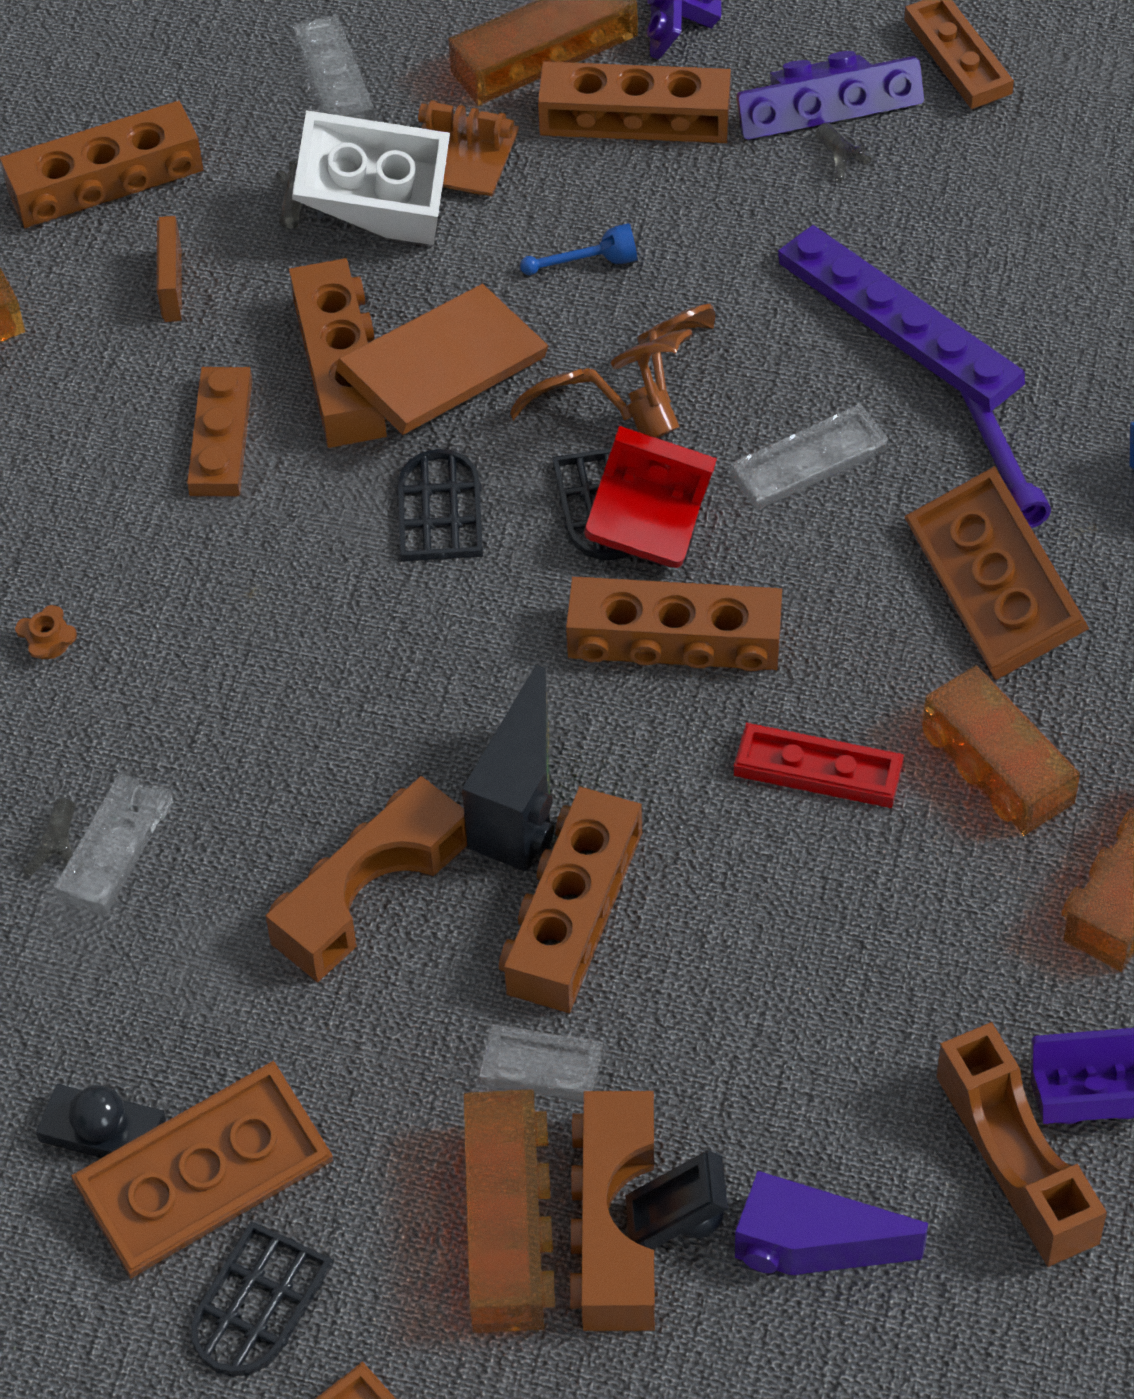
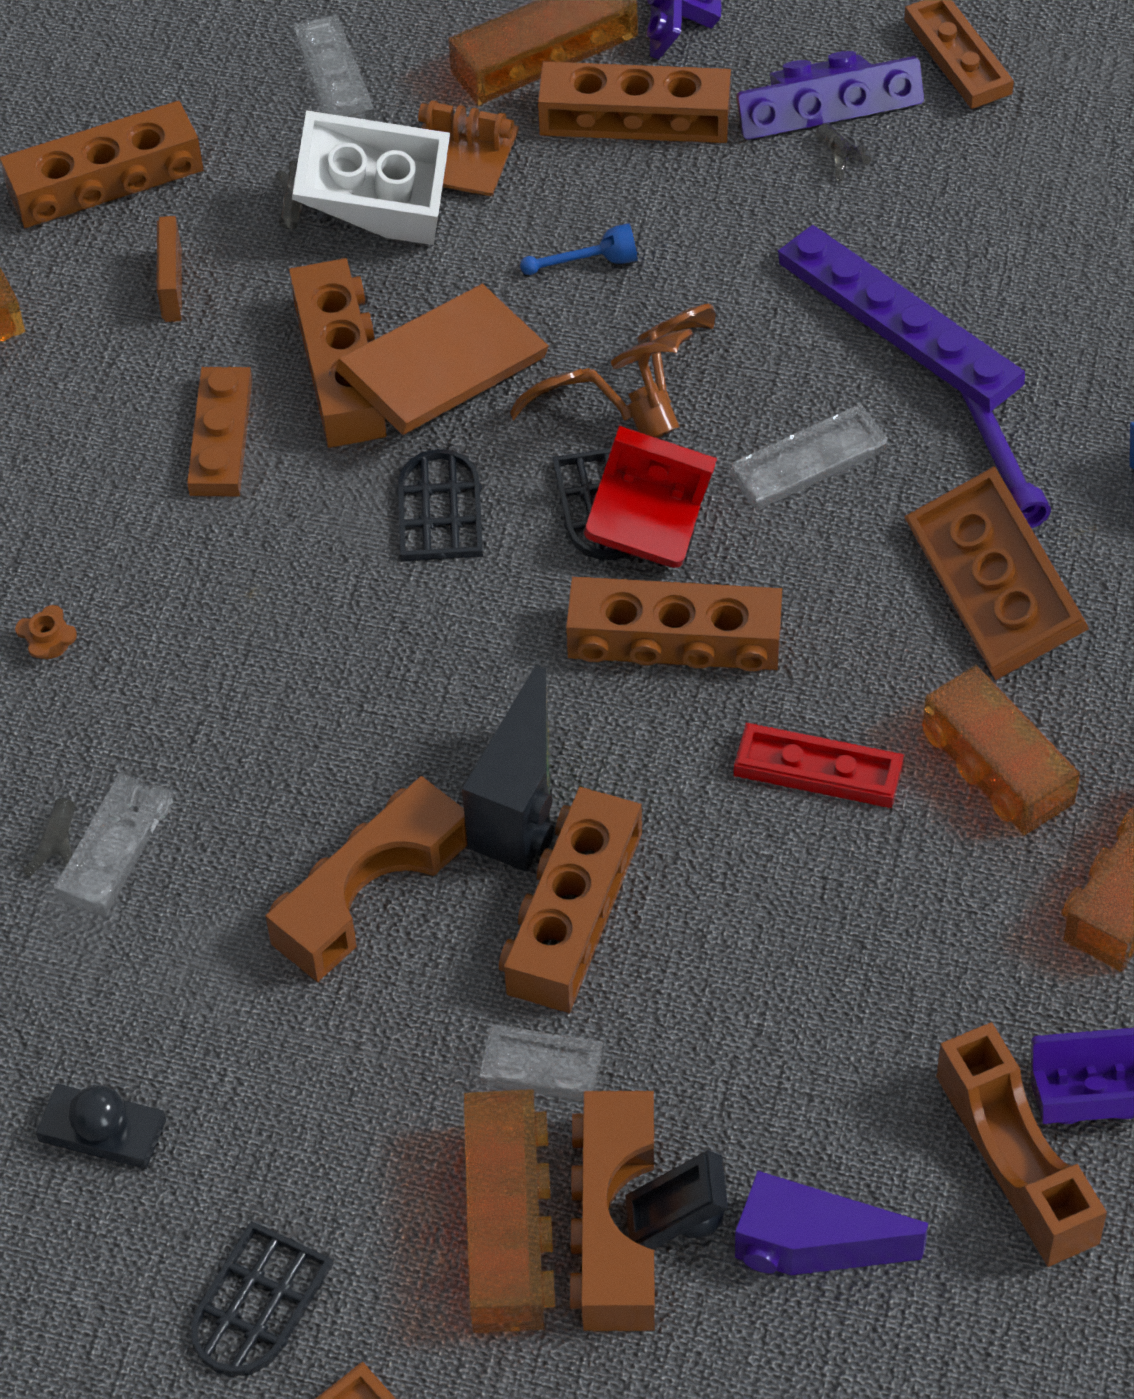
dark orange tile [71,1060,333,1279] -> none

